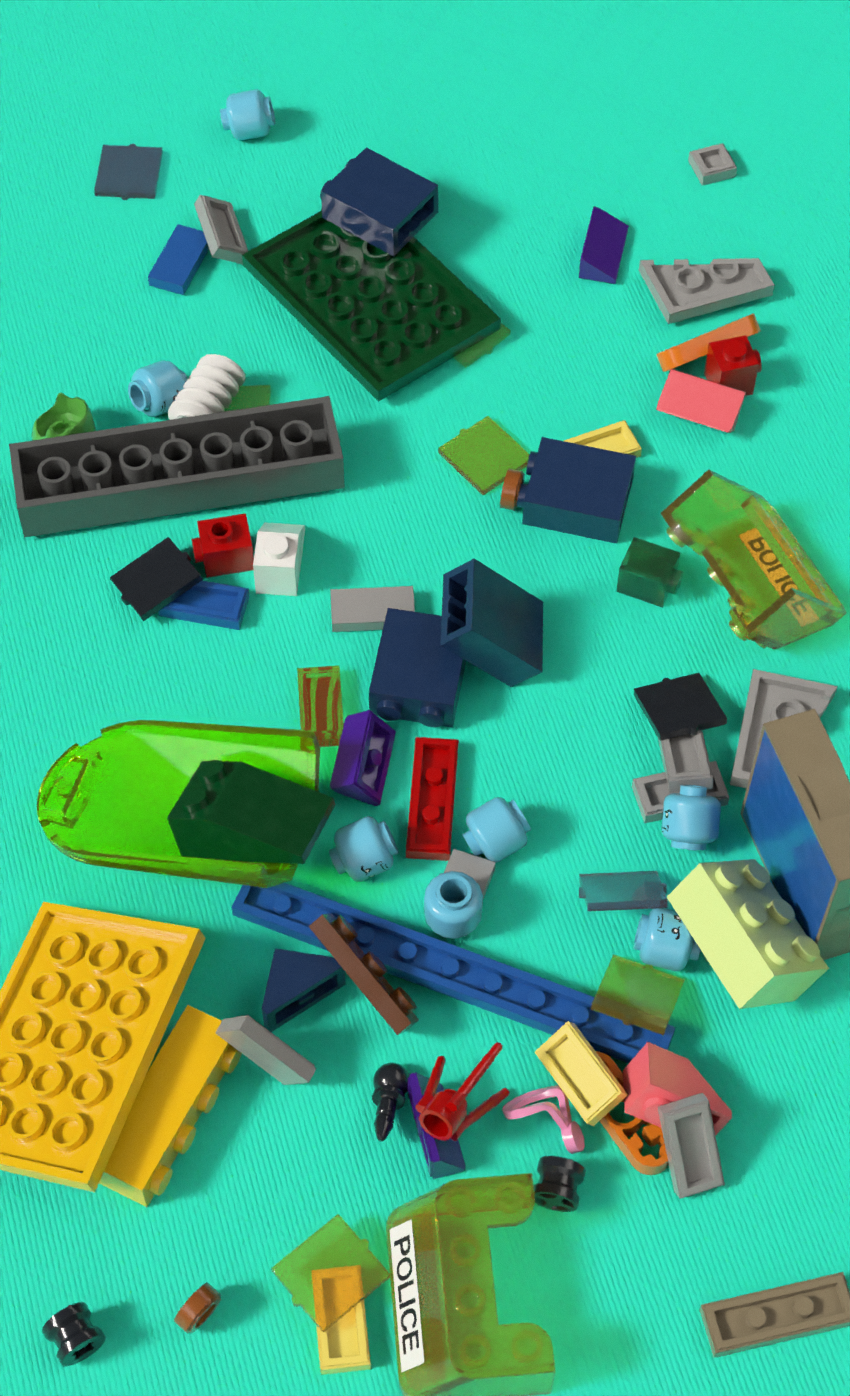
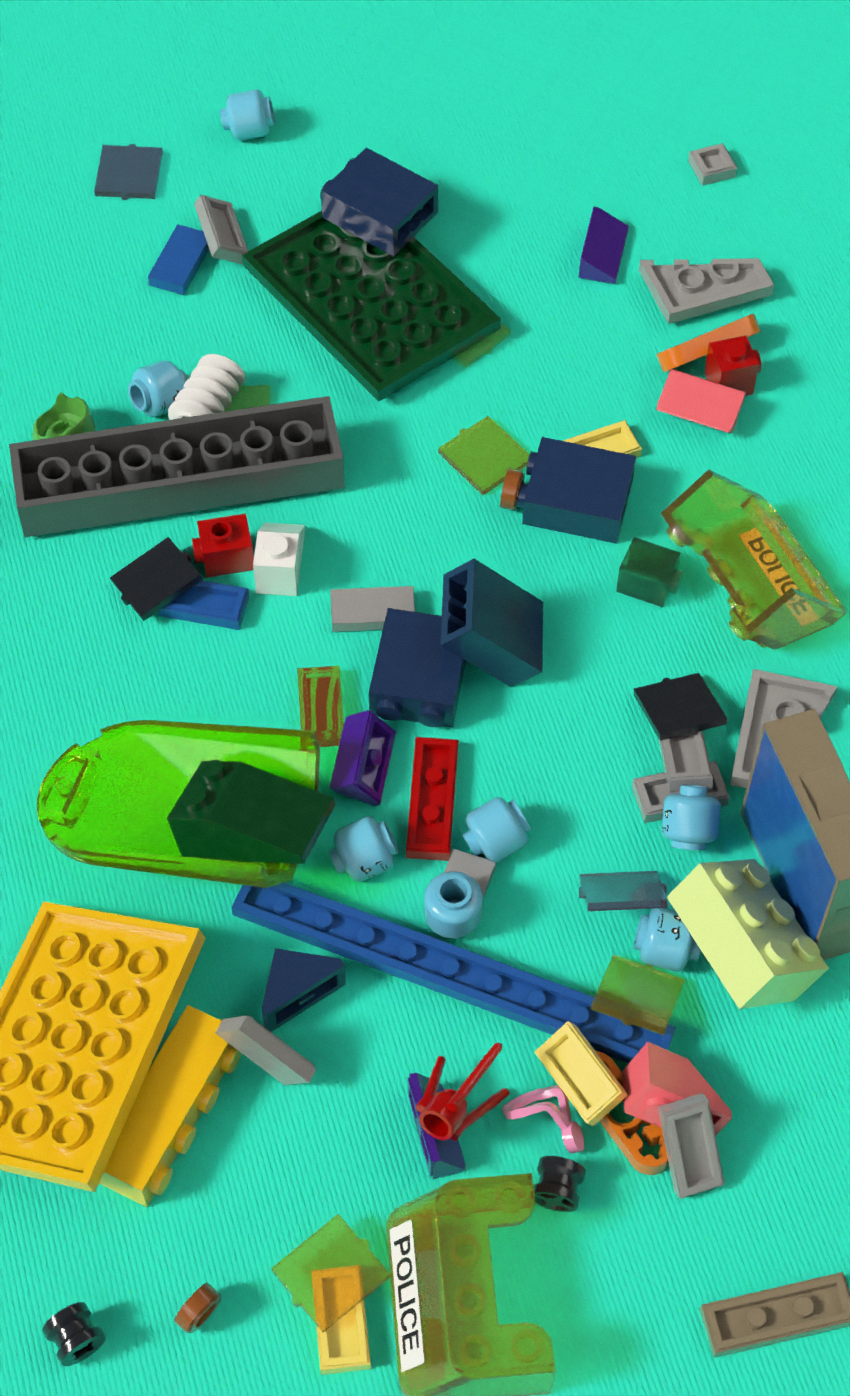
reddish brown plate [308,913,419,1035] -> none
black bar [372,1062,409,1142] -> none

